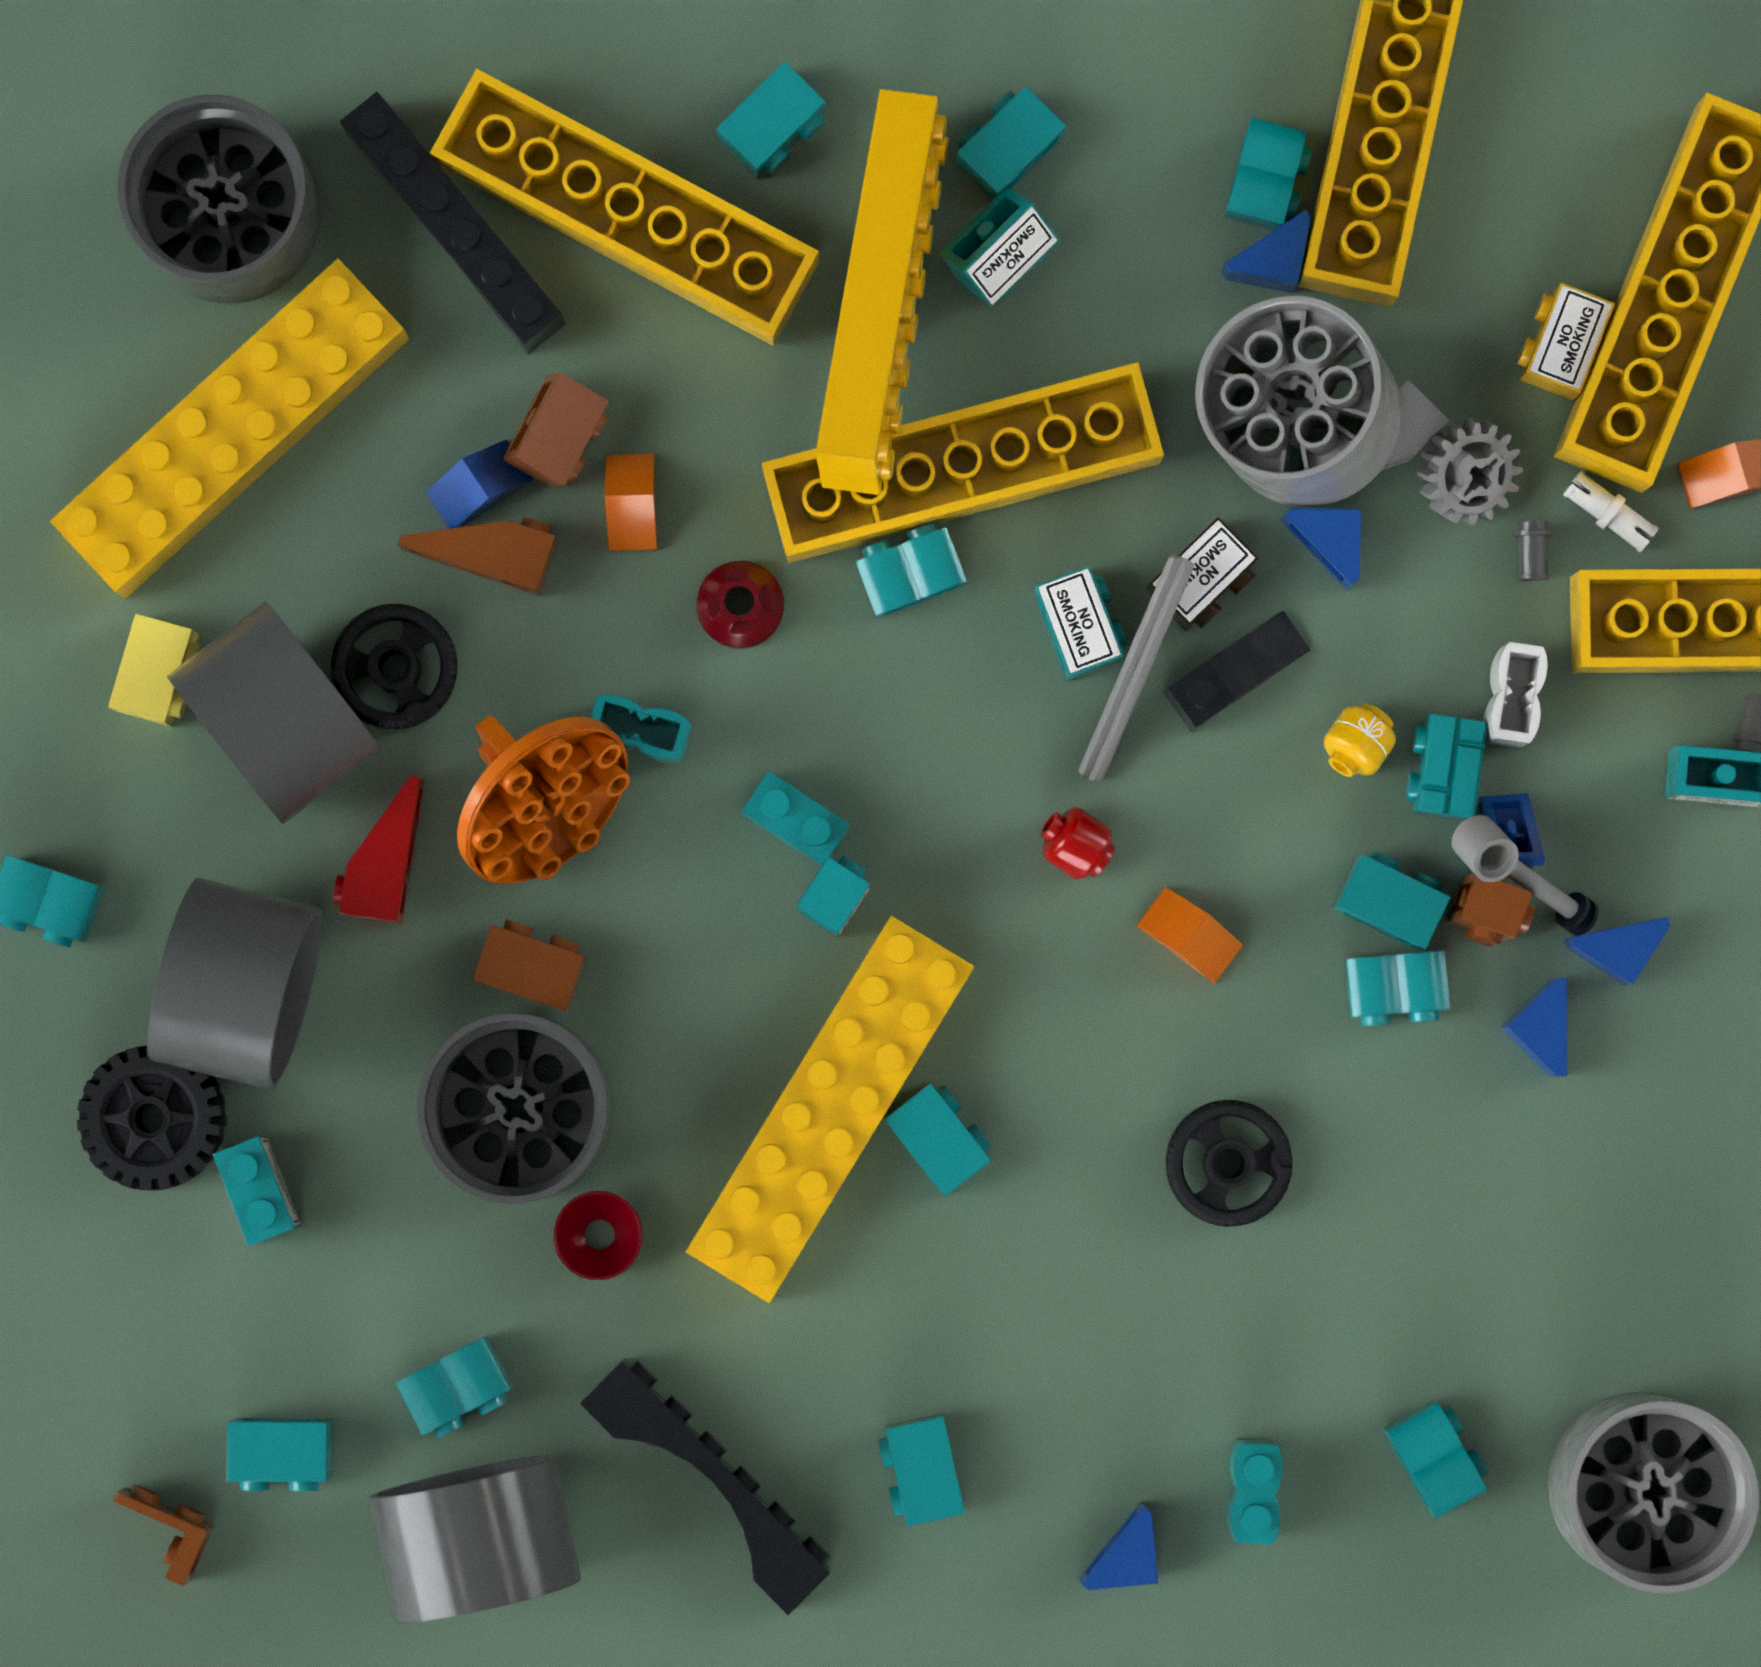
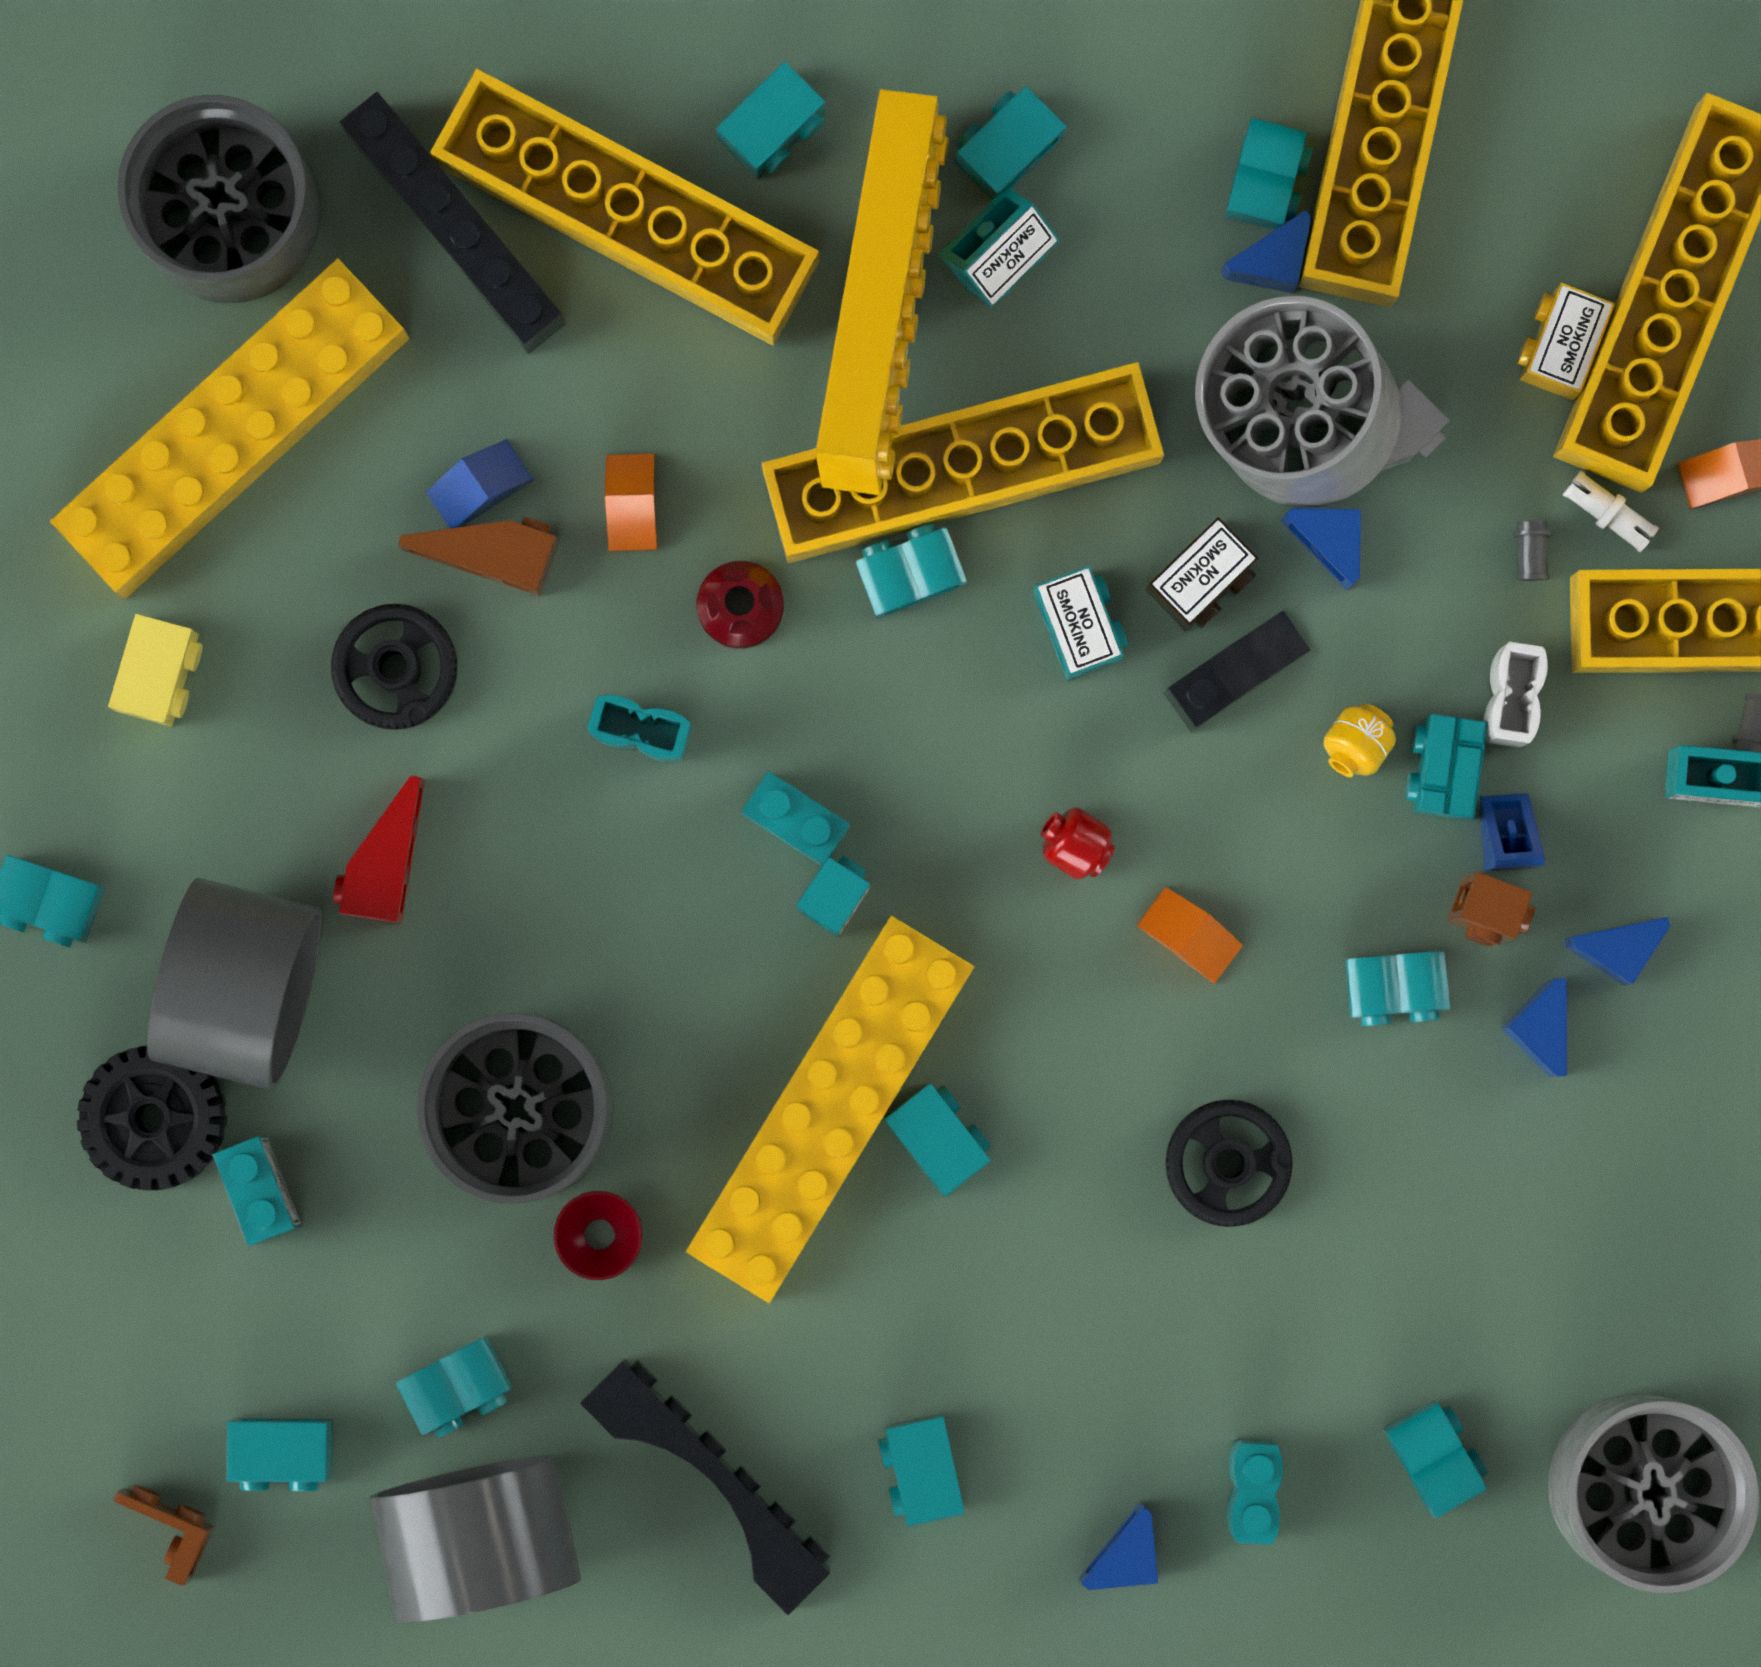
dark grey wheel [167,601,381,824] -> none
orange bracket [457,715,630,884] -> none
dark orange brick [472,919,587,1013] -> none
dark orange brick [502,372,609,488] -> none
light grey axle [1078,555,1194,782] -> none
teal brick [1332,851,1451,951] -> none
light grey gear [1417,418,1523,525] -> none
light grey piece [1452,815,1599,936] -> none

